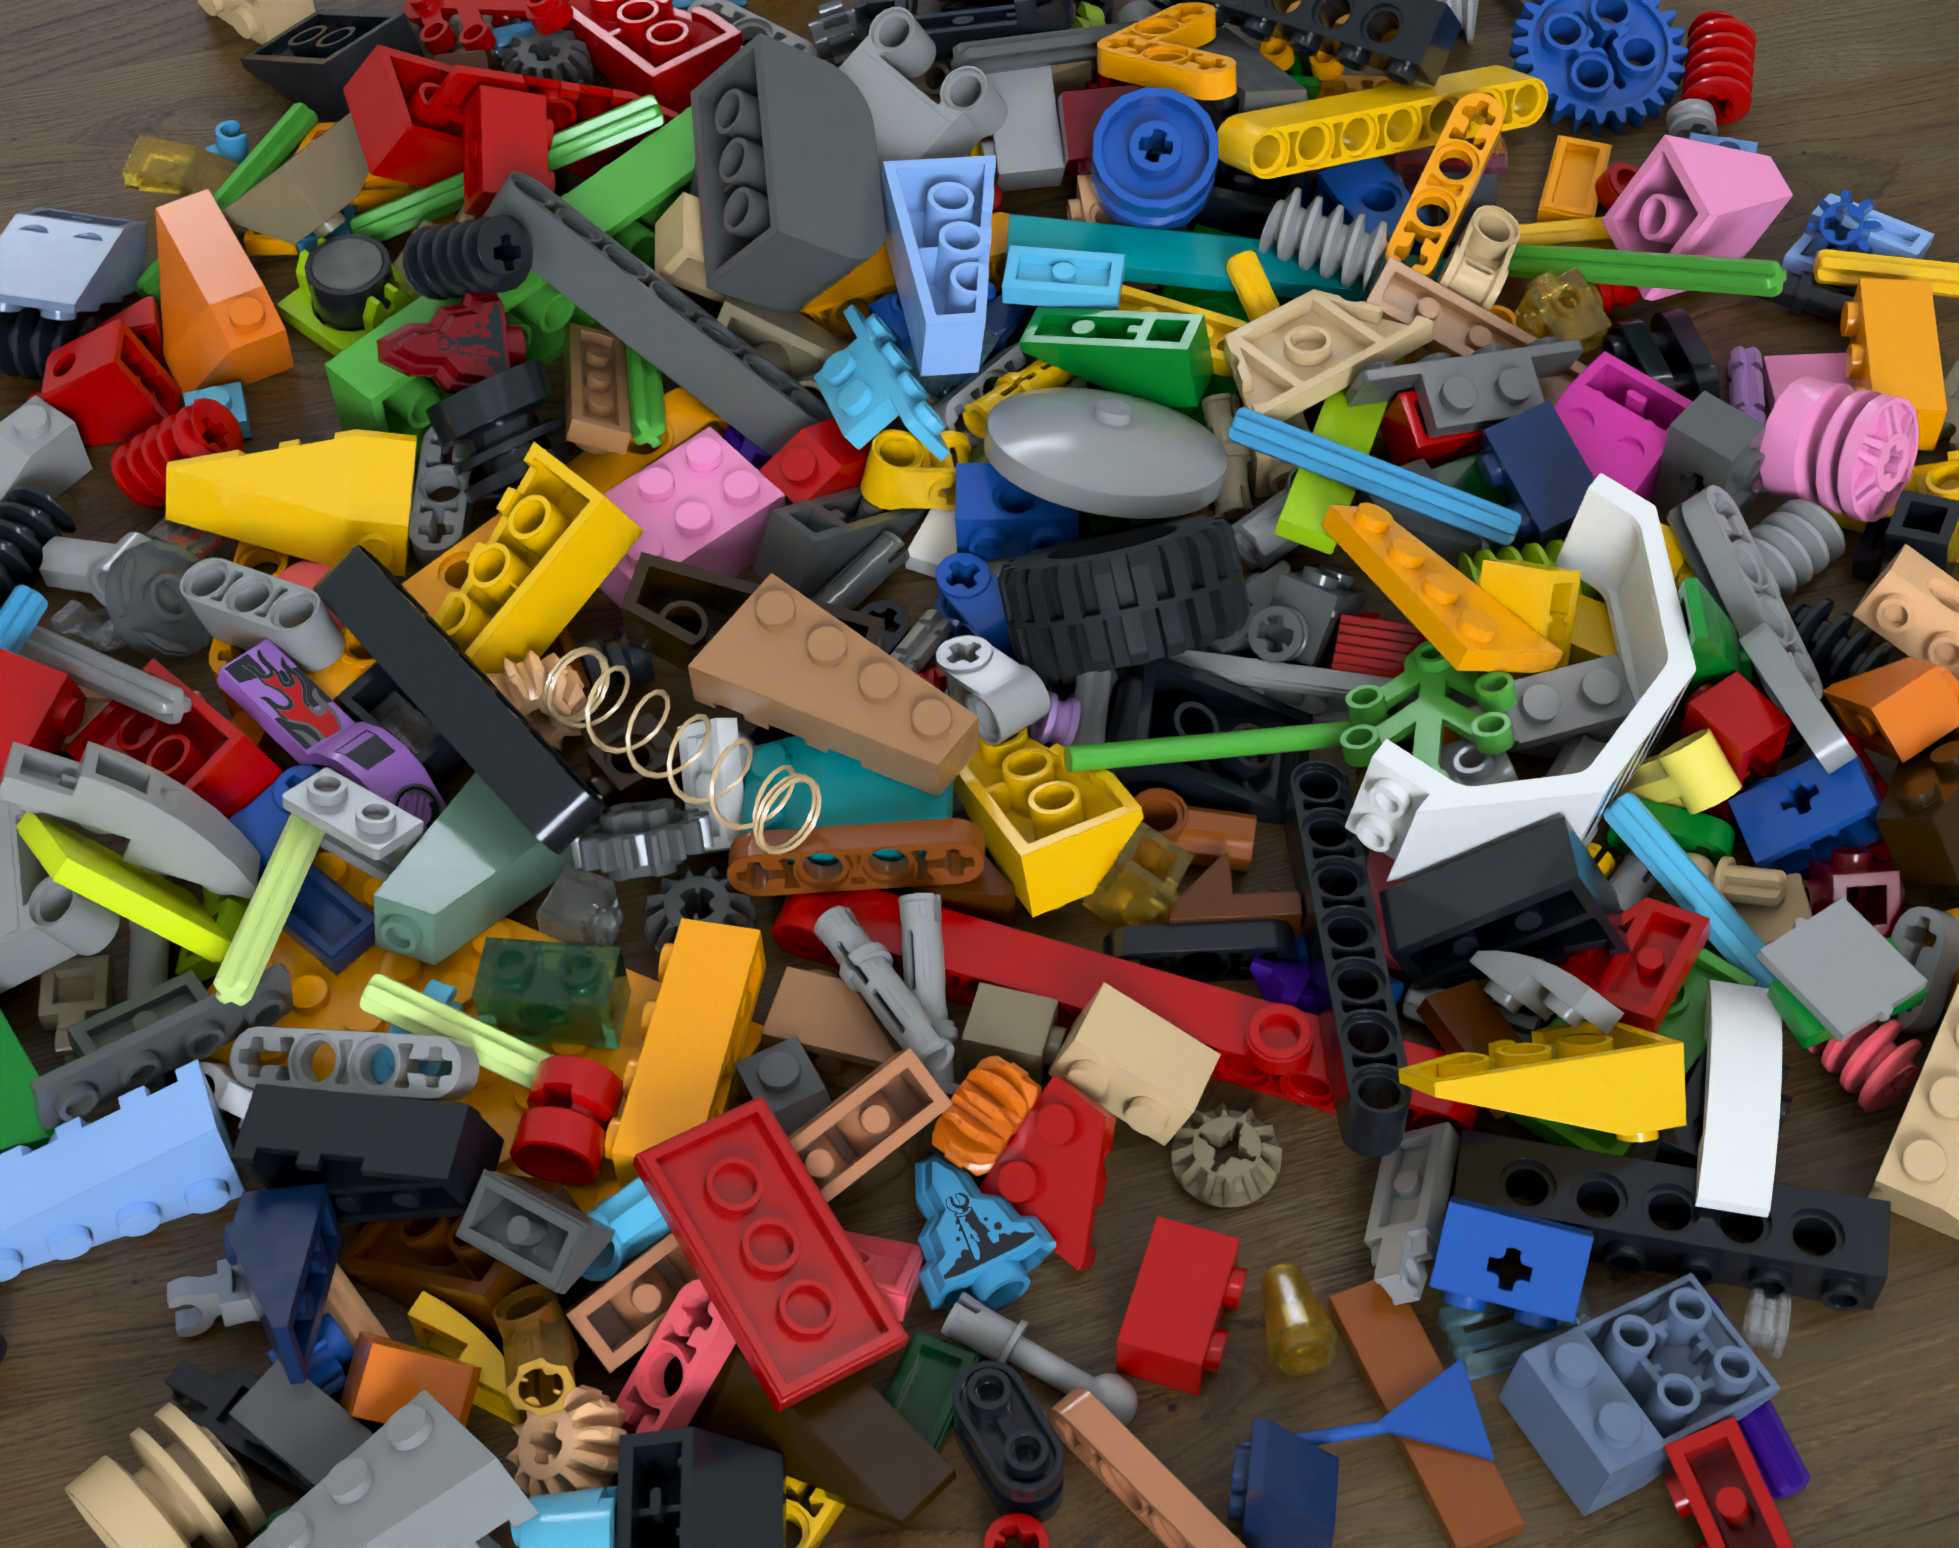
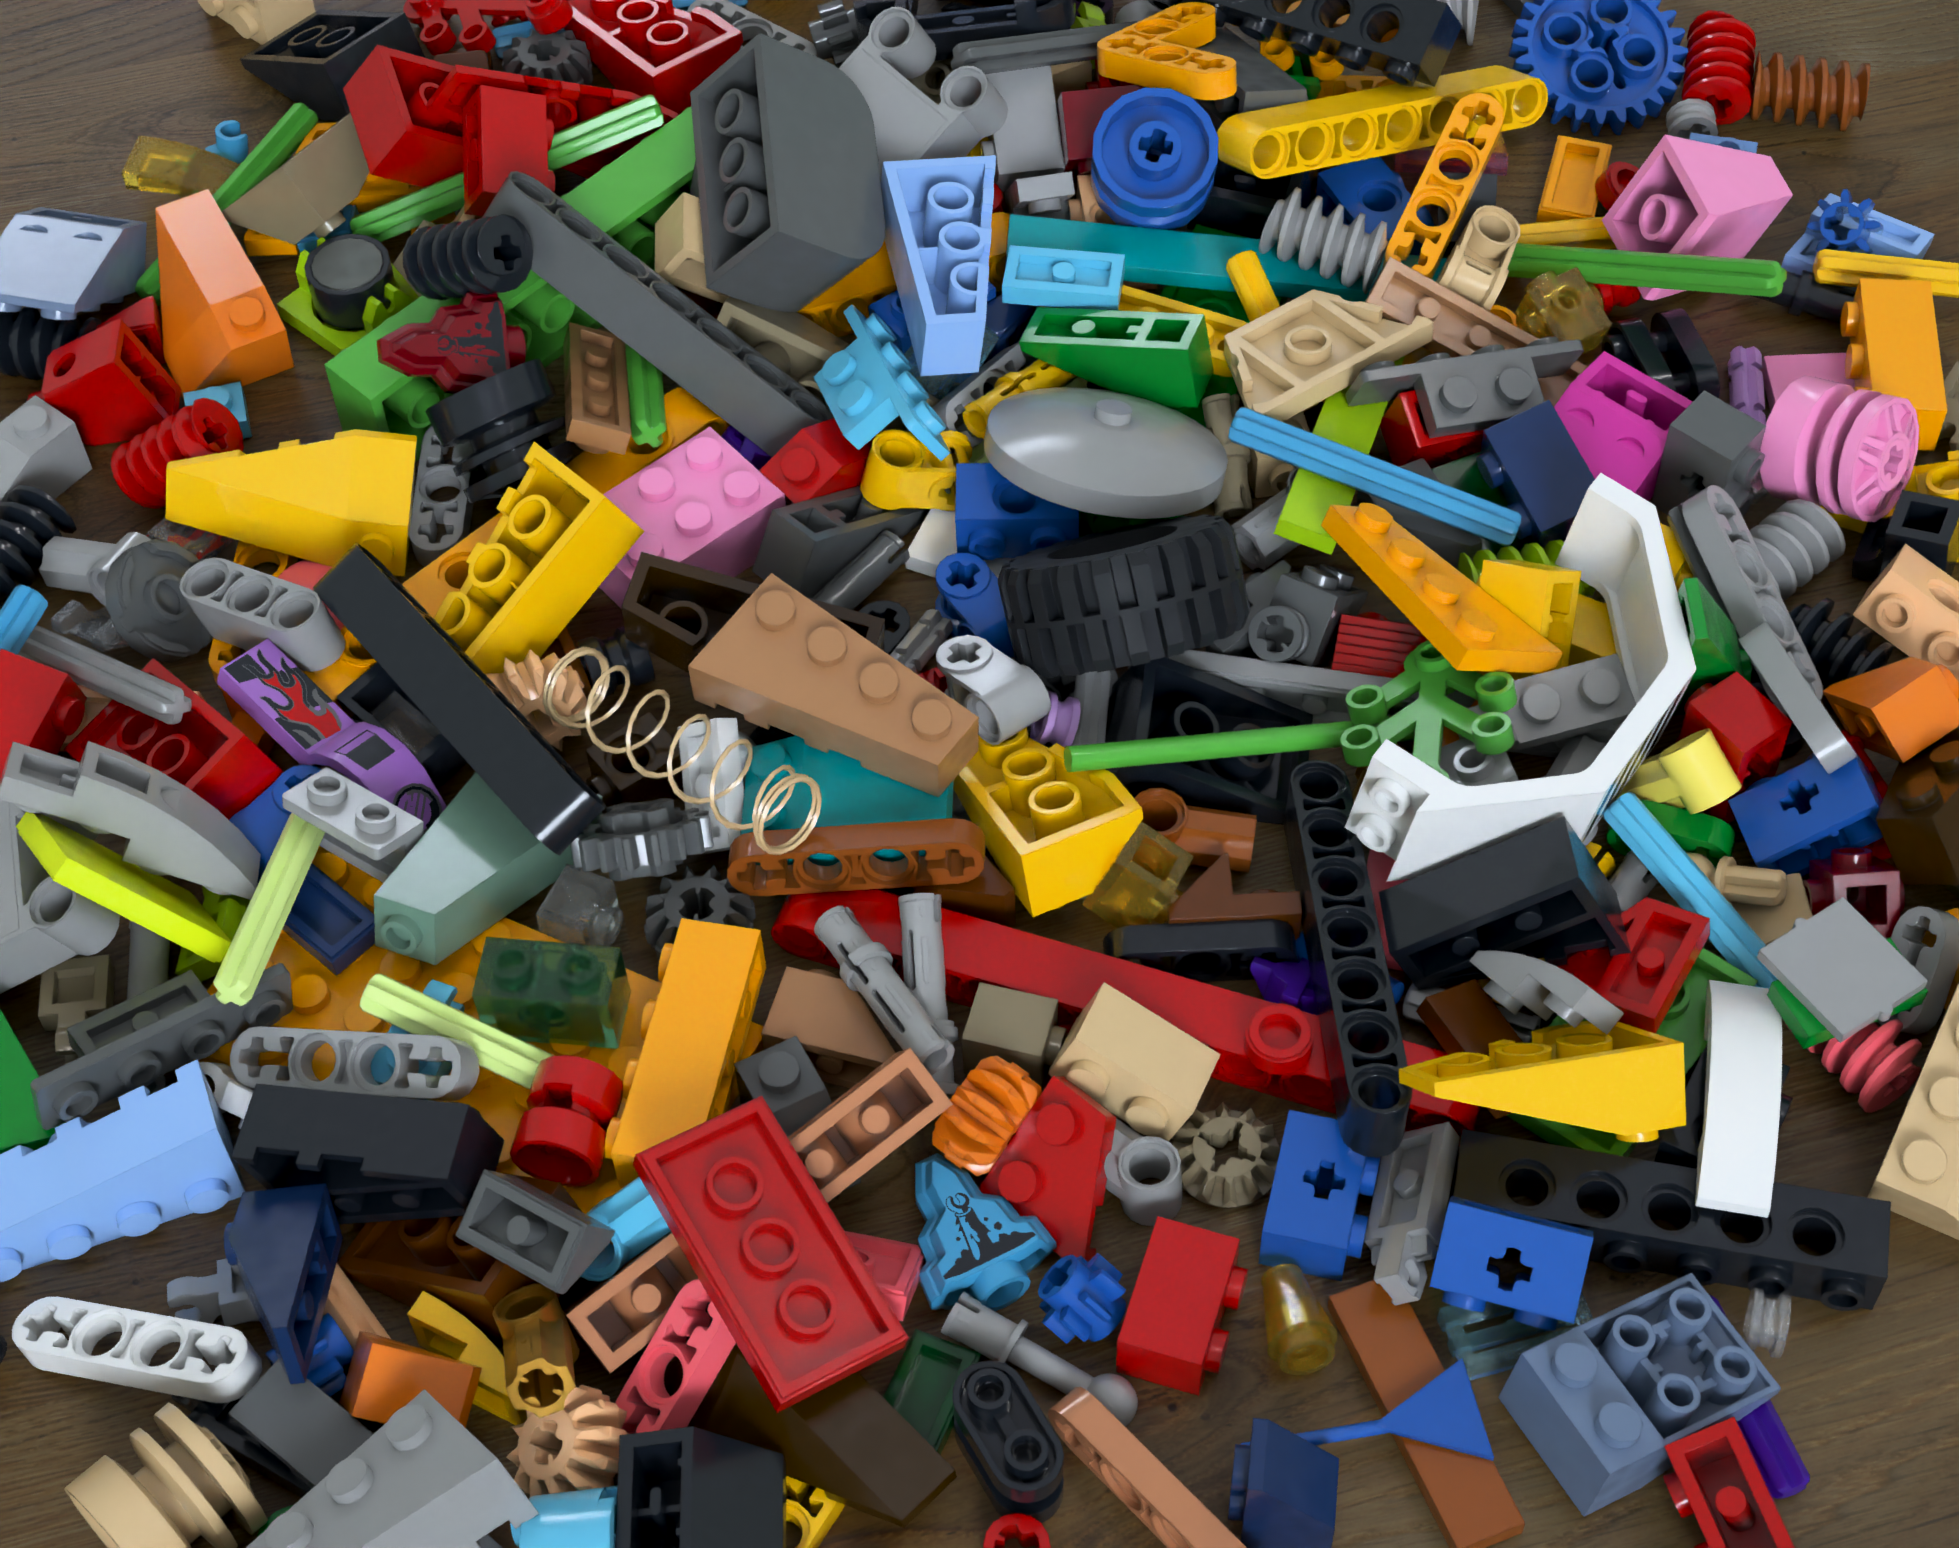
none -> white beam [12,1296,262,1403]
none -> light grey slope [1004,171,1075,220]
none -> blue gear [1038,1253,1126,1344]
none -> light grey piece [1104,1118,1183,1226]
none -> blue brick [1258,1110,1380,1282]
none -> dark orange piece [1750,51,1871,132]

